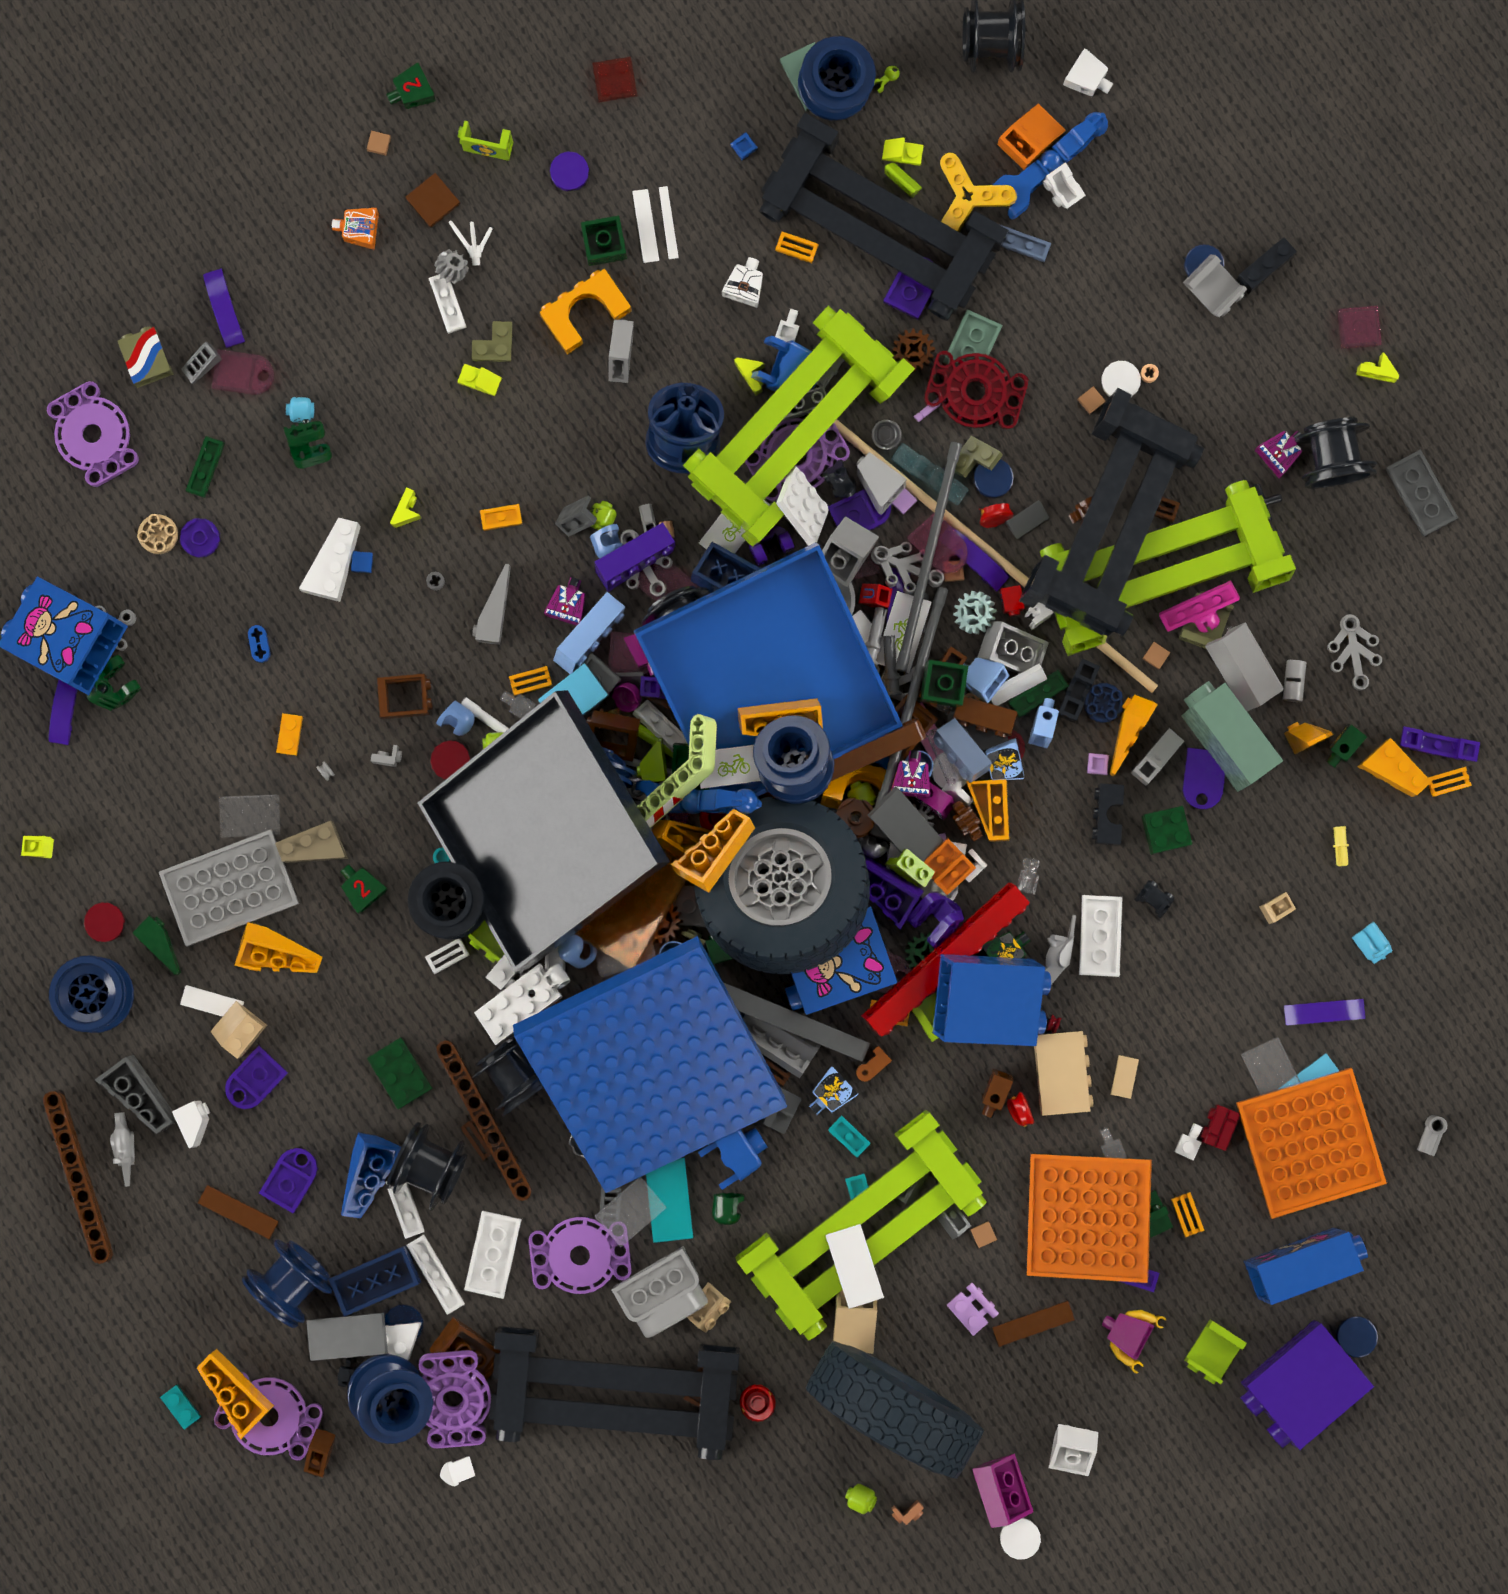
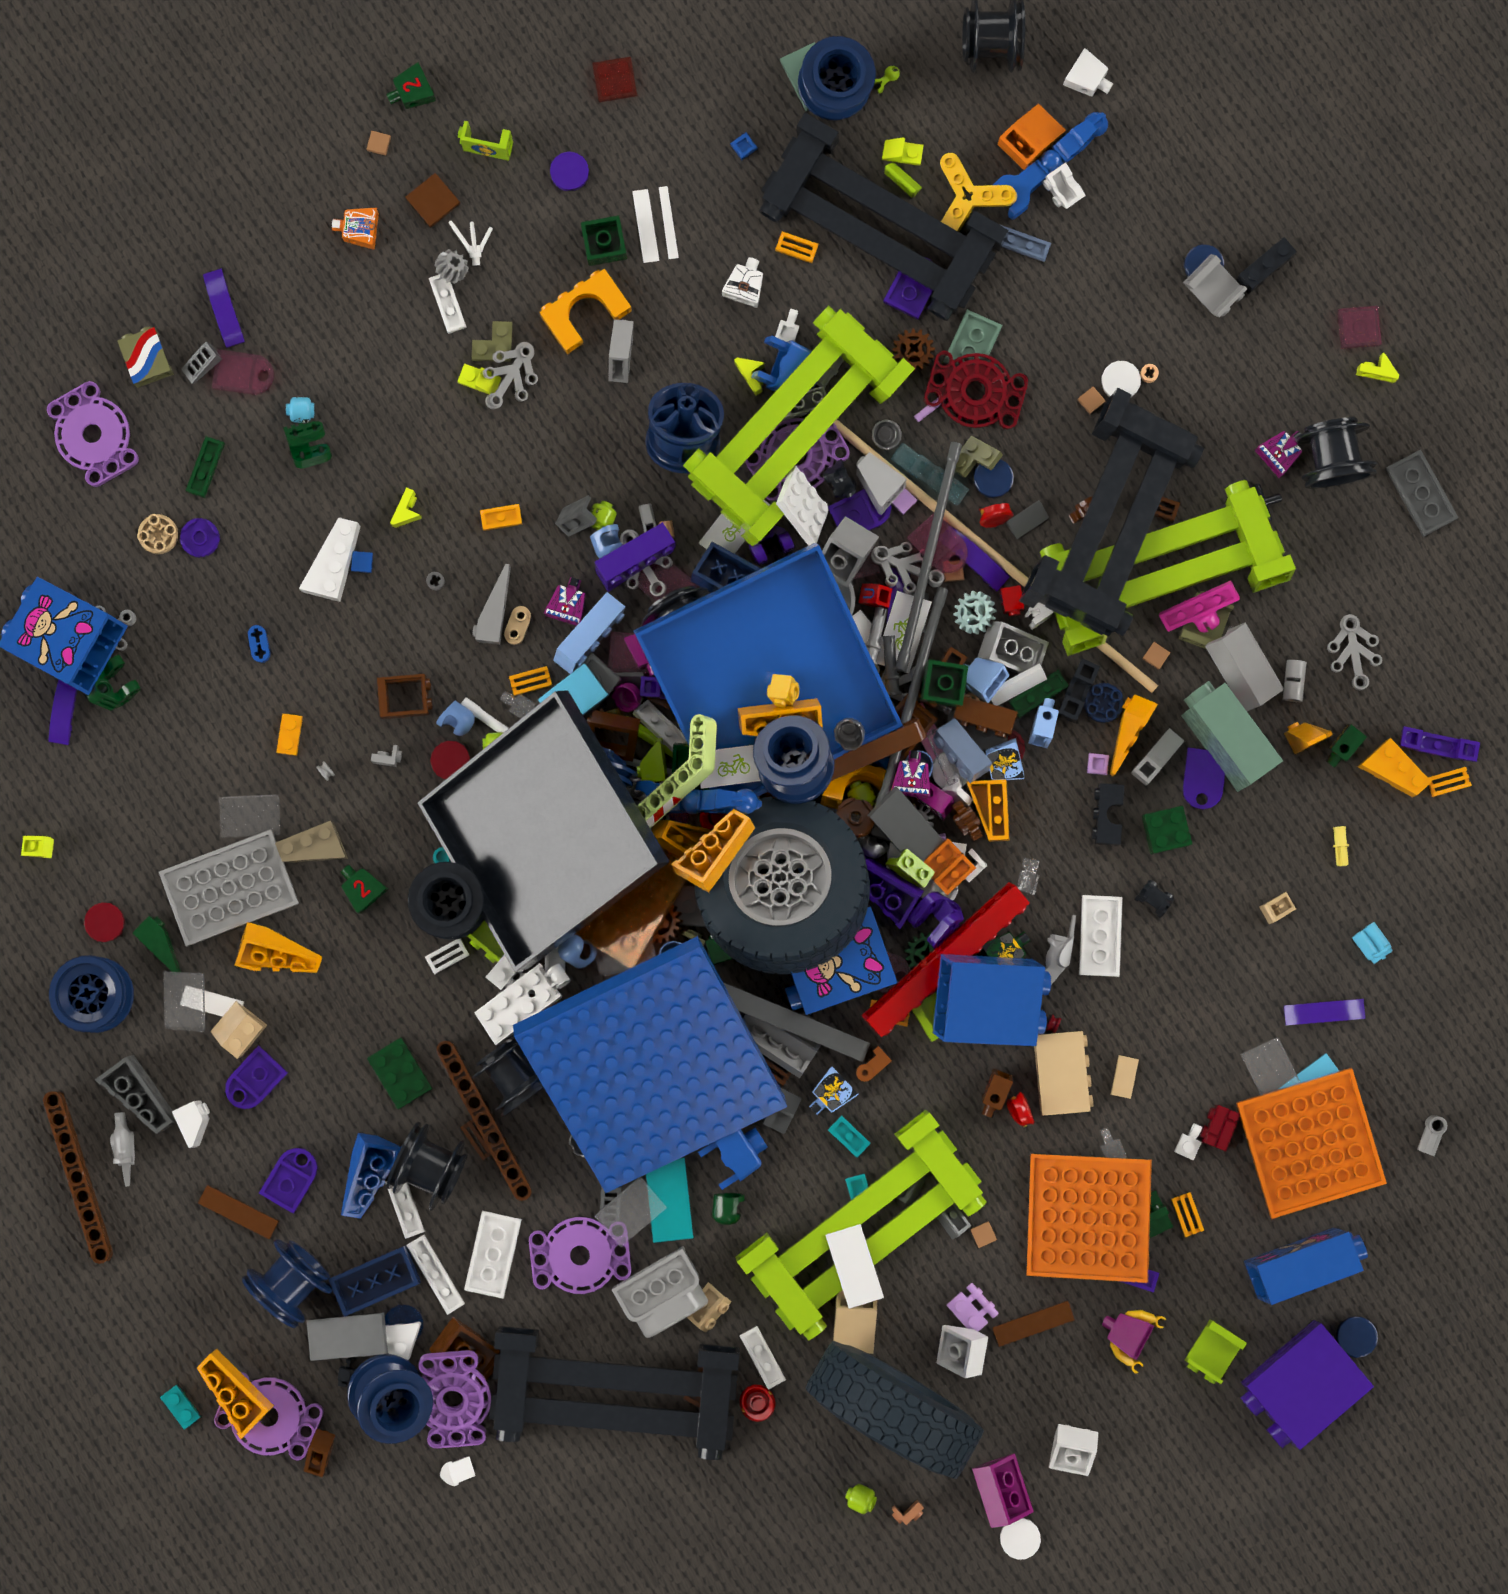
none -> clear piece [164,972,205,1032]
none -> light grey plant [483,342,538,409]
none -> tan plate [504,606,531,645]
none -> white tile [740,1326,786,1390]
none -> yellow brick [767,674,800,707]
none -> flat silver hair [834,718,865,750]
none -> white slope [936,1325,988,1379]

